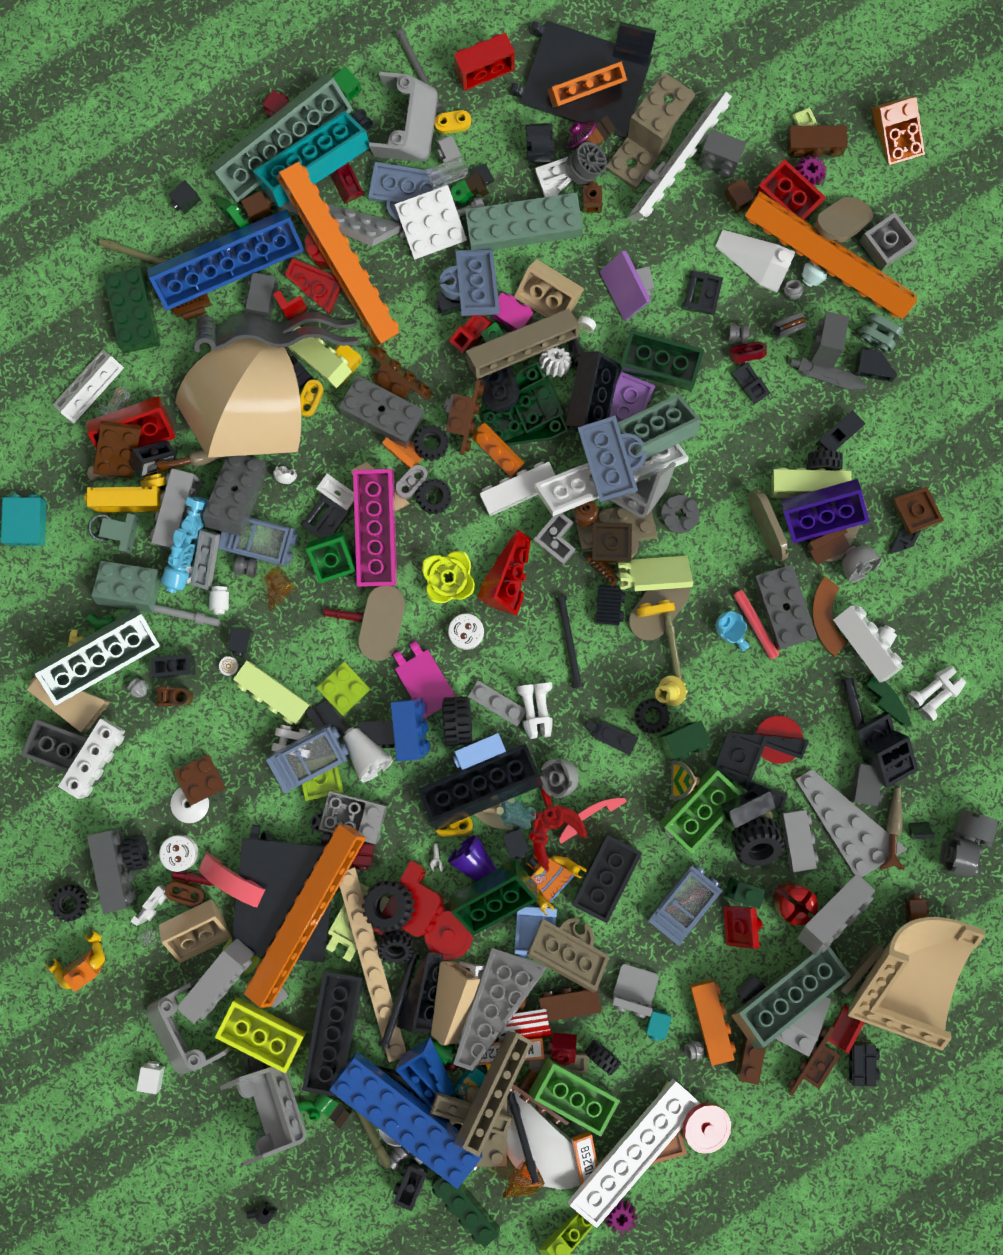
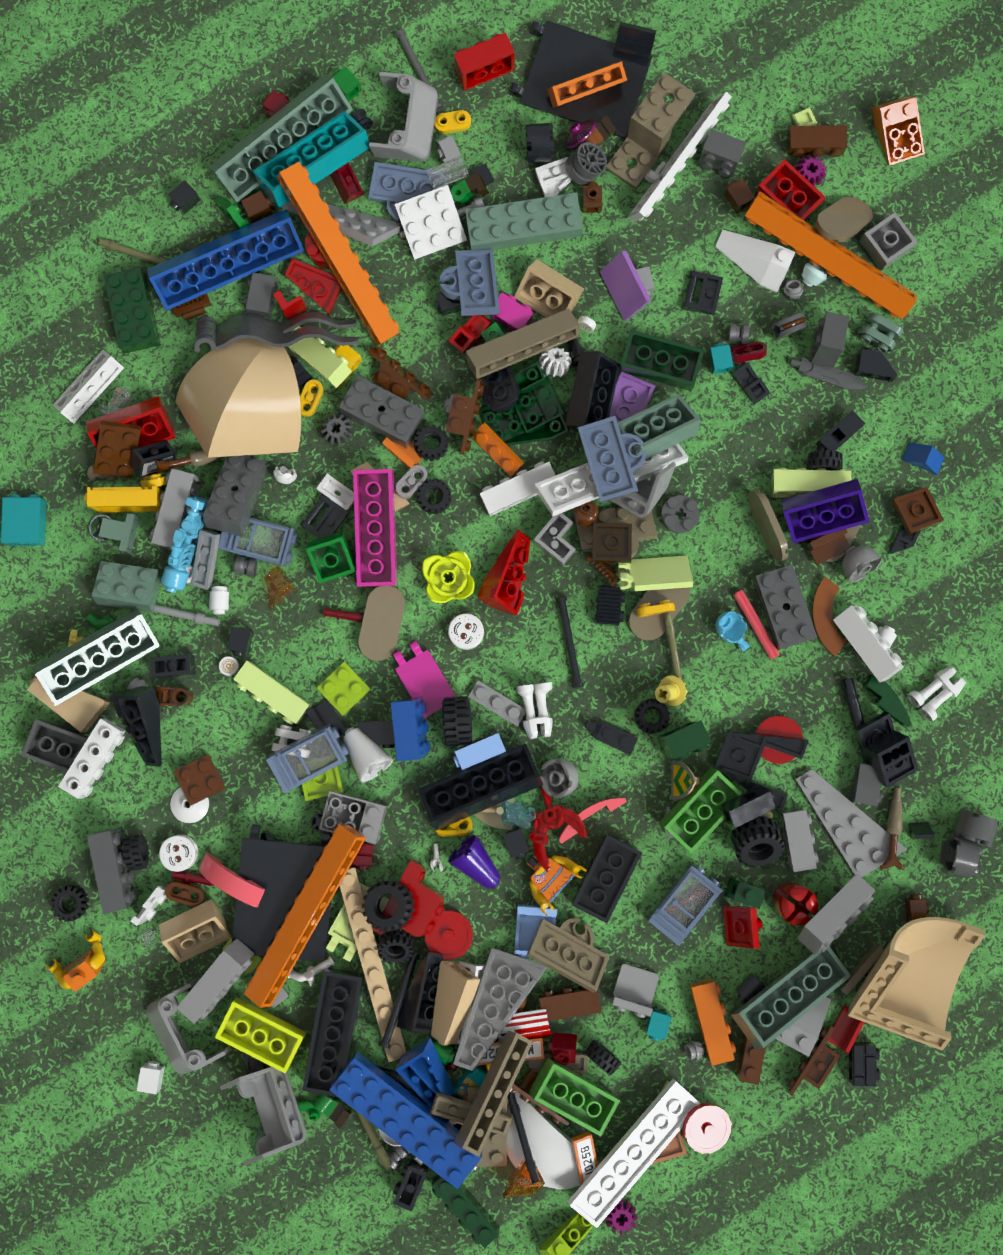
black piece [246,1201,278,1224] -> none
dark green brick [450,860,539,936] -> none
none -> black wedge [111,686,162,767]
none -> white piece [288,956,335,986]
none -> dark grey gear [321,414,353,446]
none -> teal brick [708,343,734,374]
none -> blue slope [902,442,945,475]

